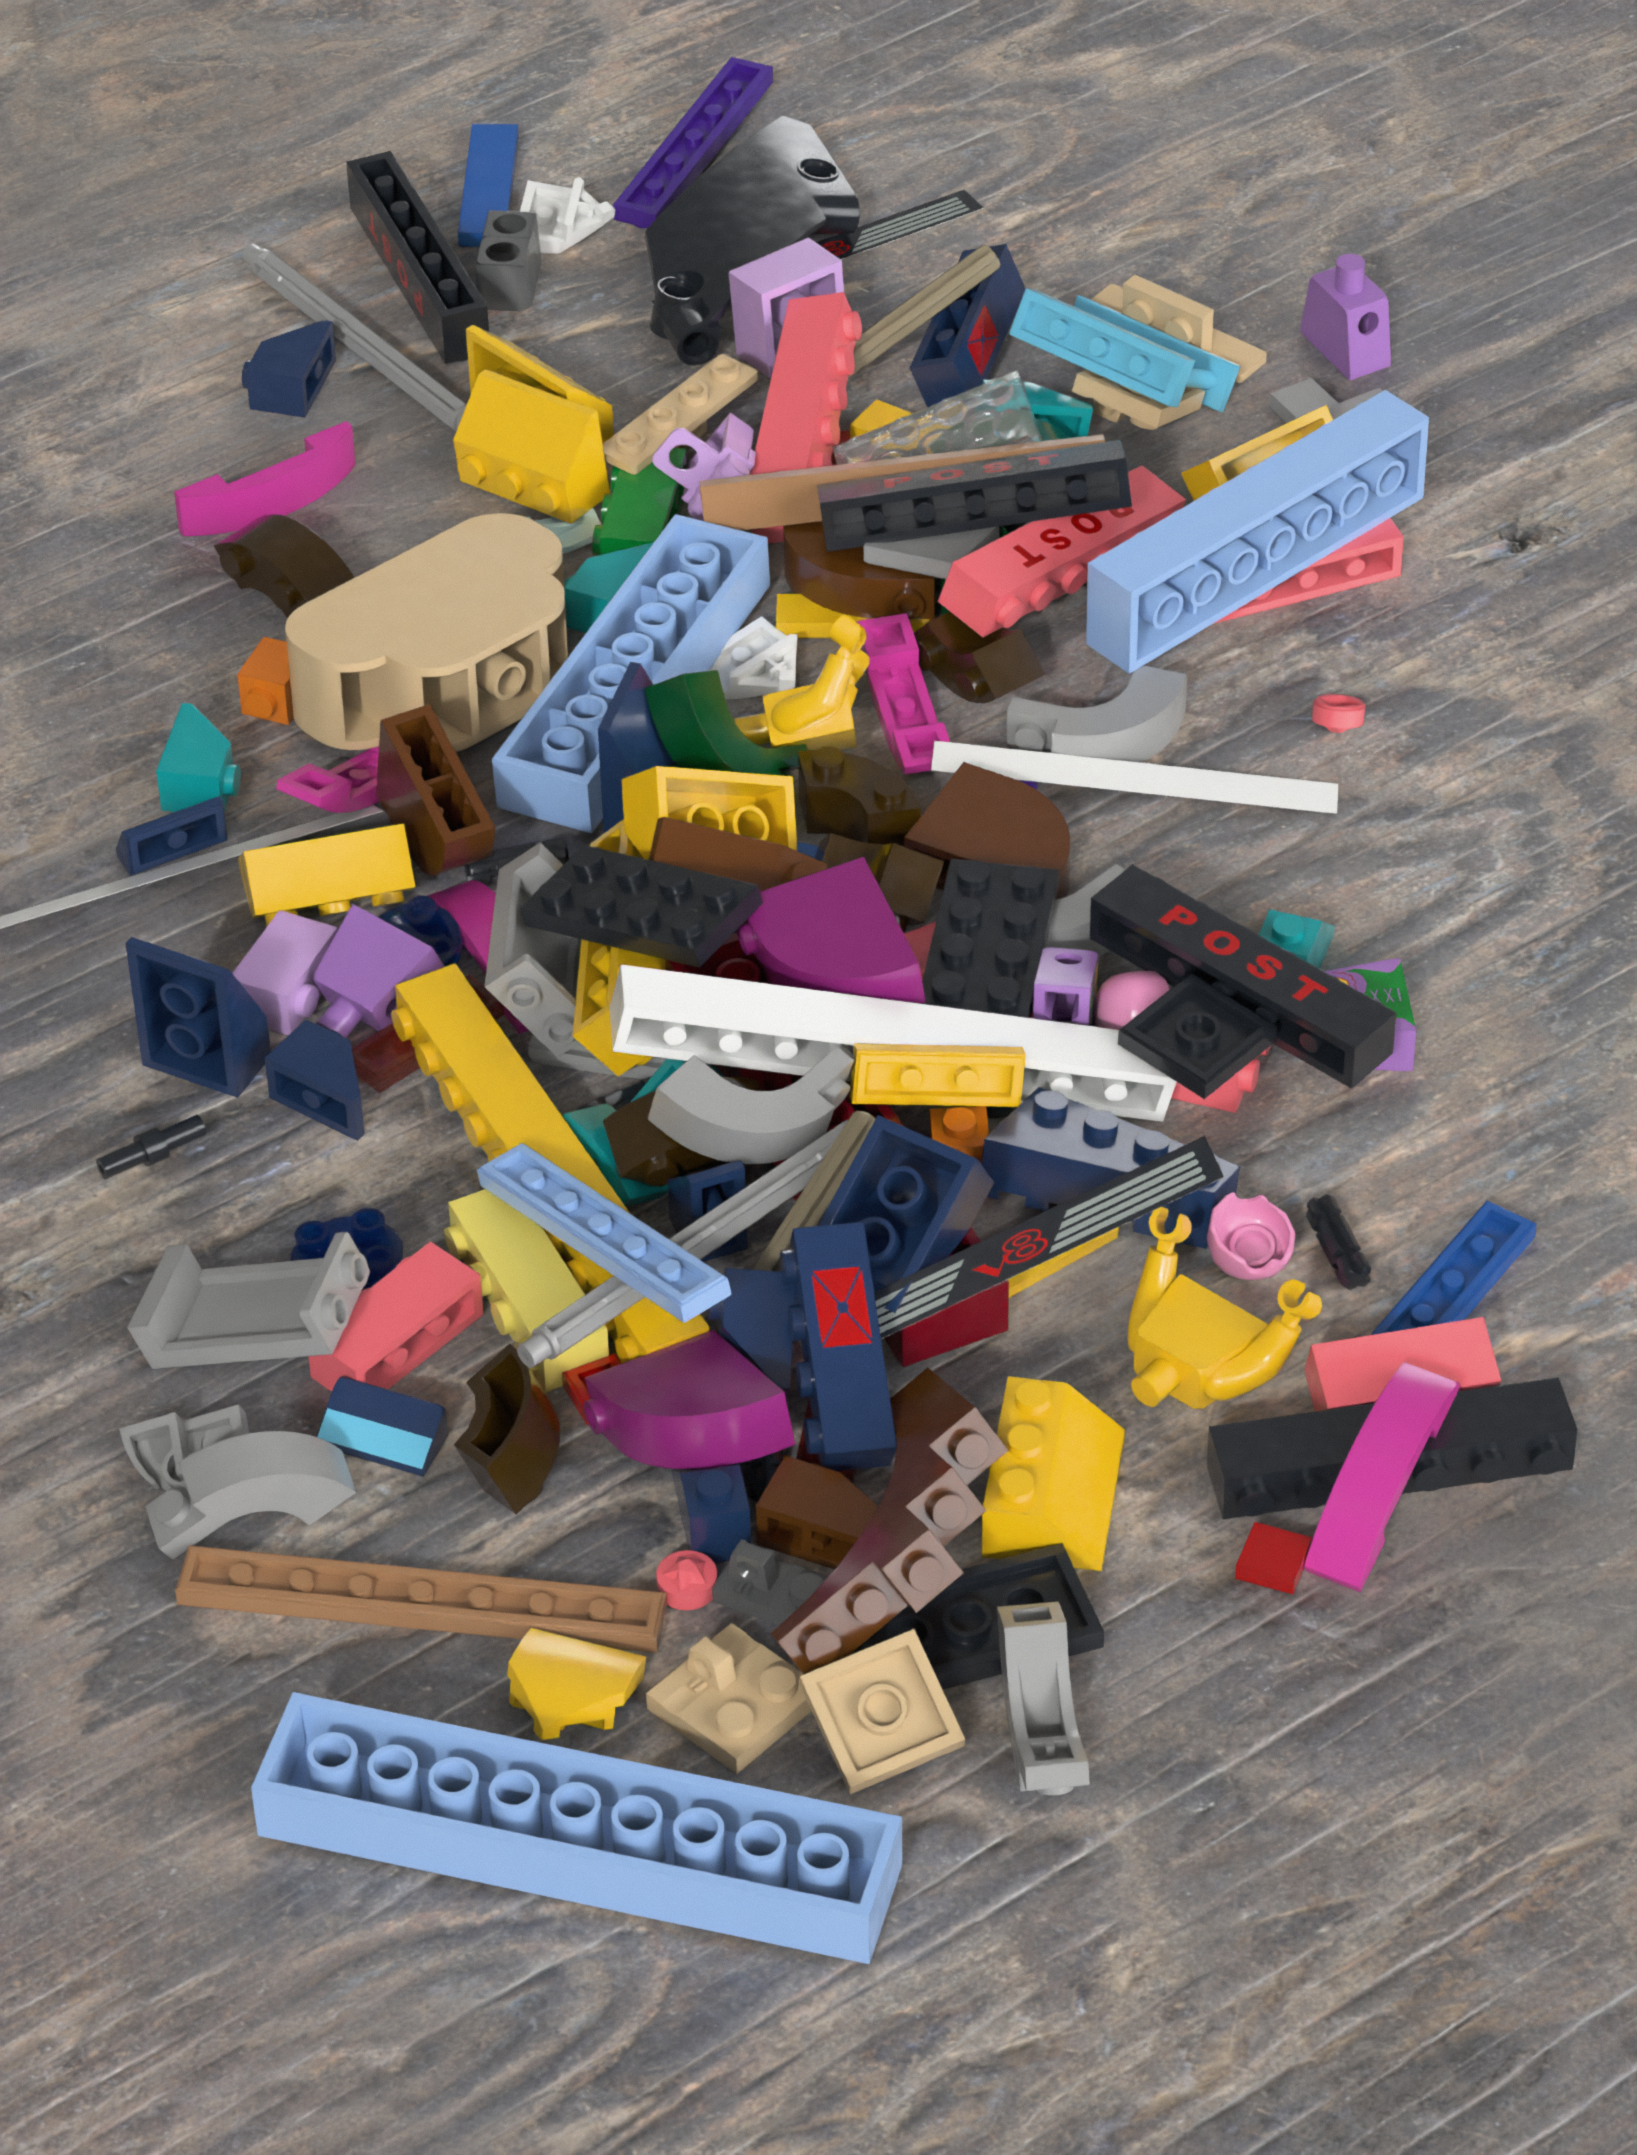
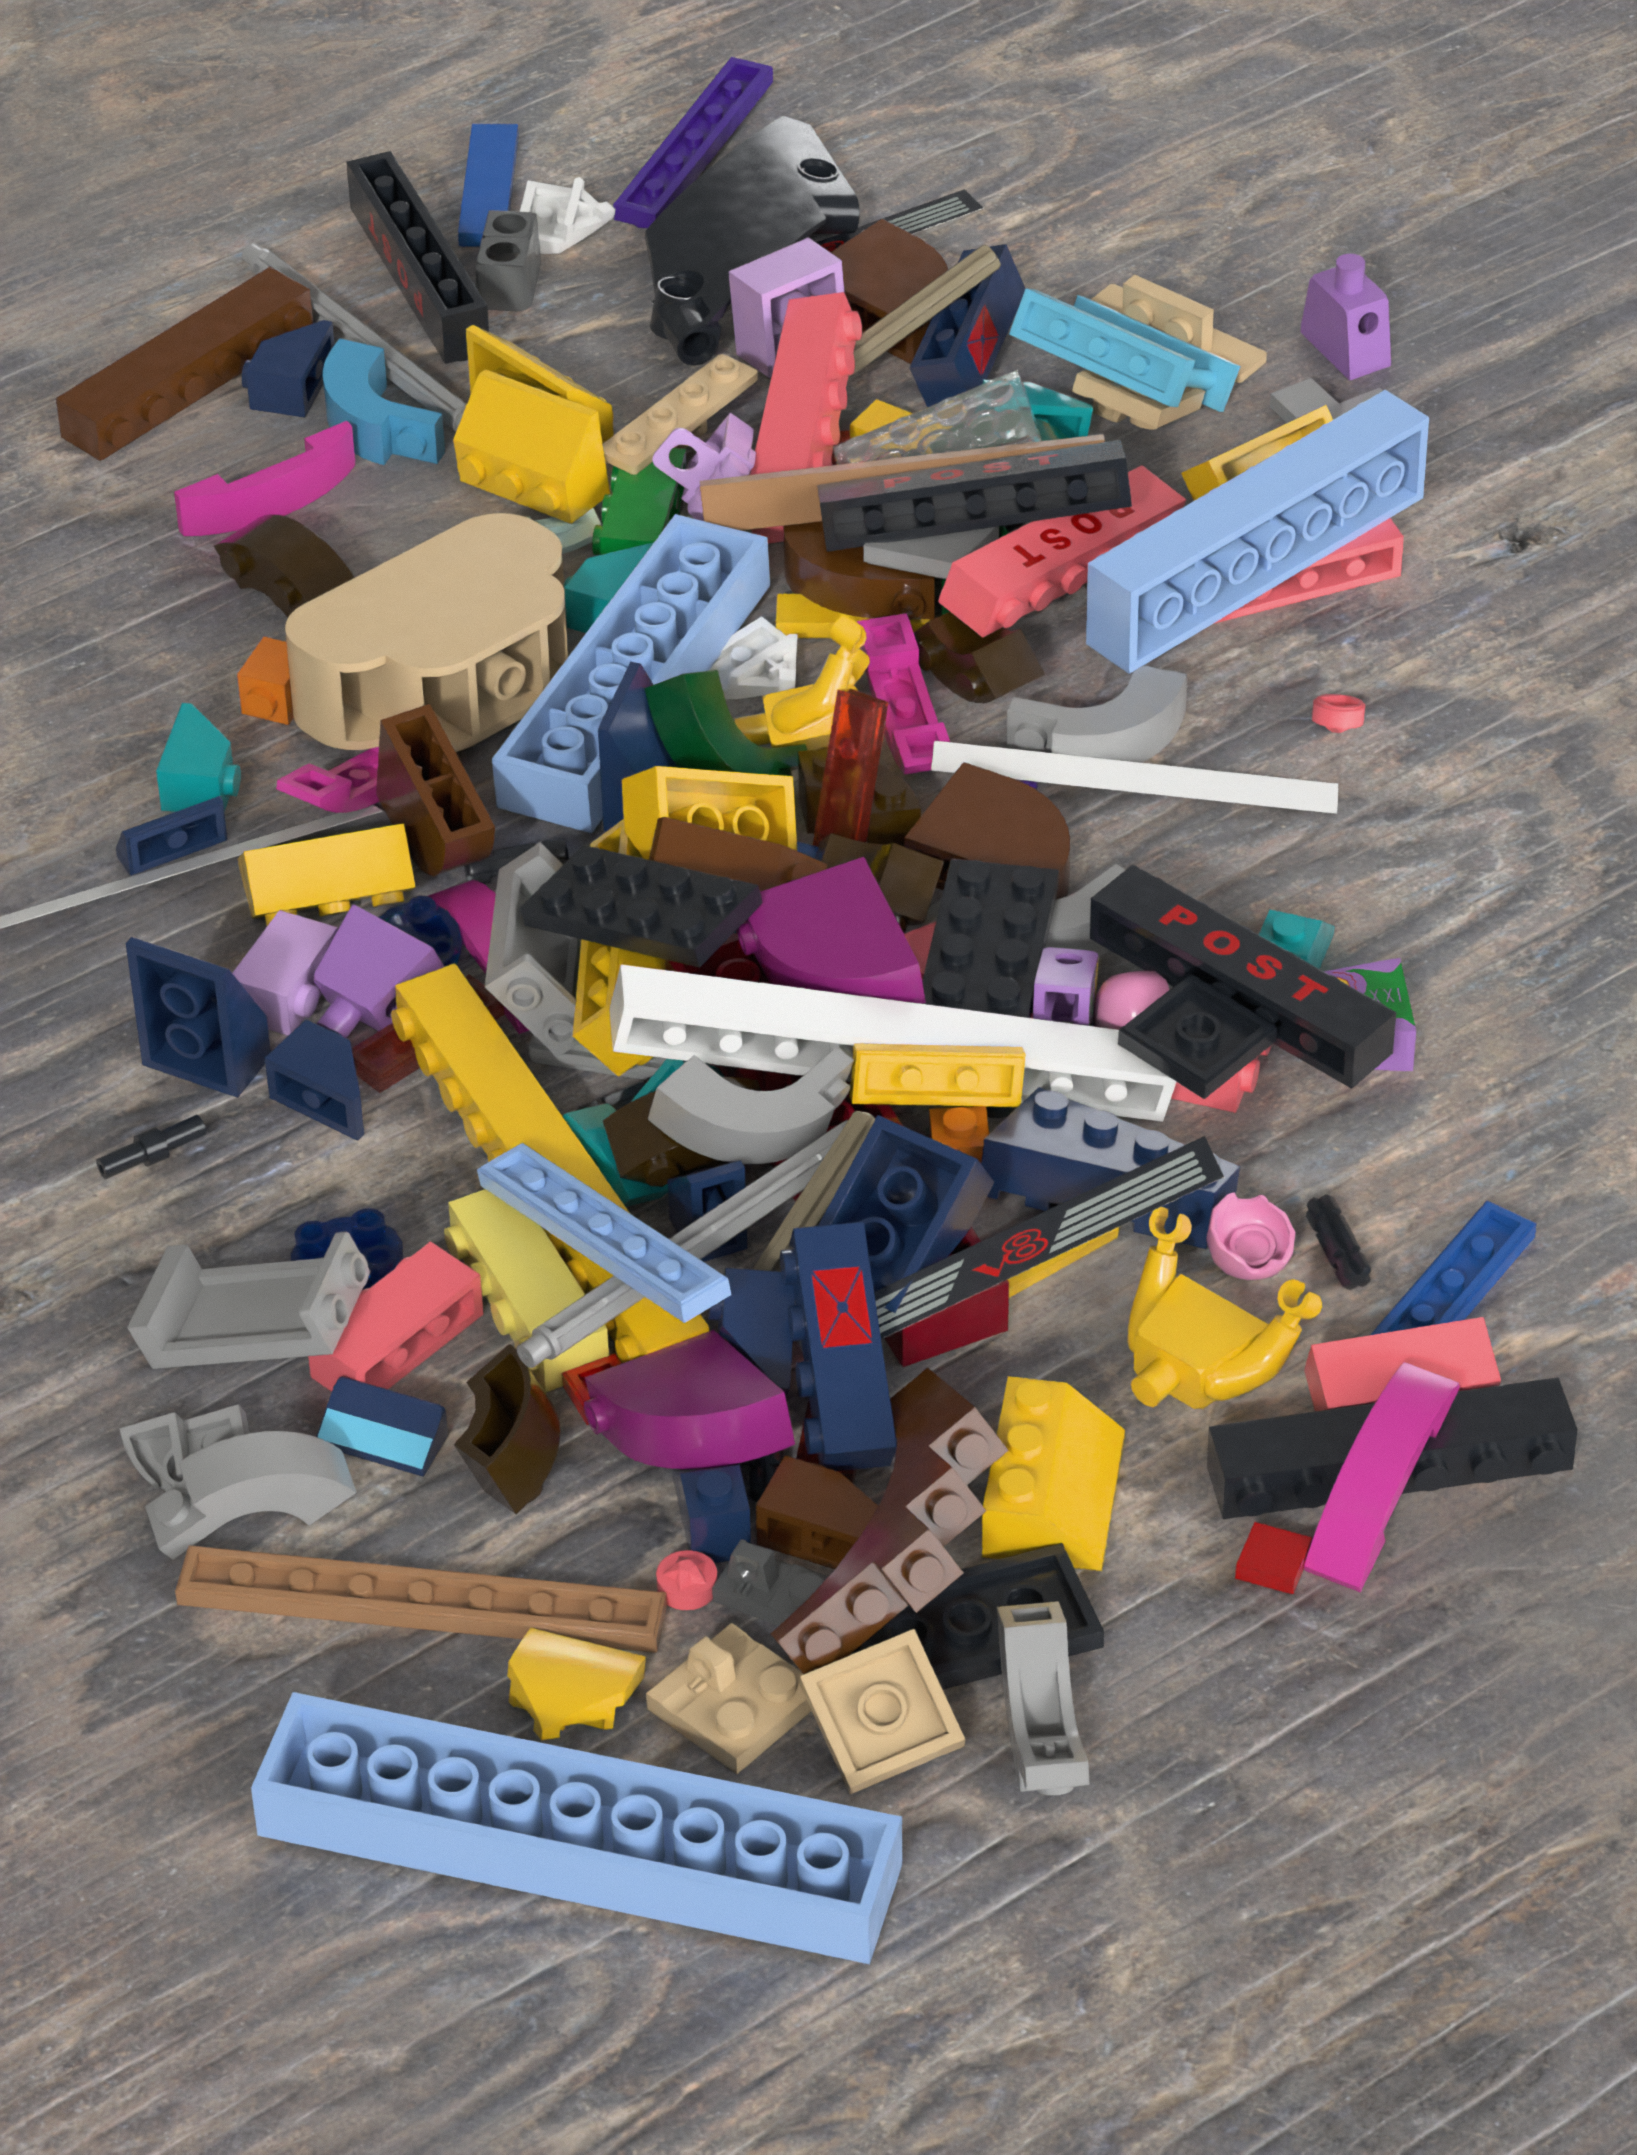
none -> reddish brown brick [56,267,313,461]
none -> dark azure arch [323,338,445,465]
none -> clear red tile [812,688,889,847]
none -> reddish brown brick [831,219,949,364]

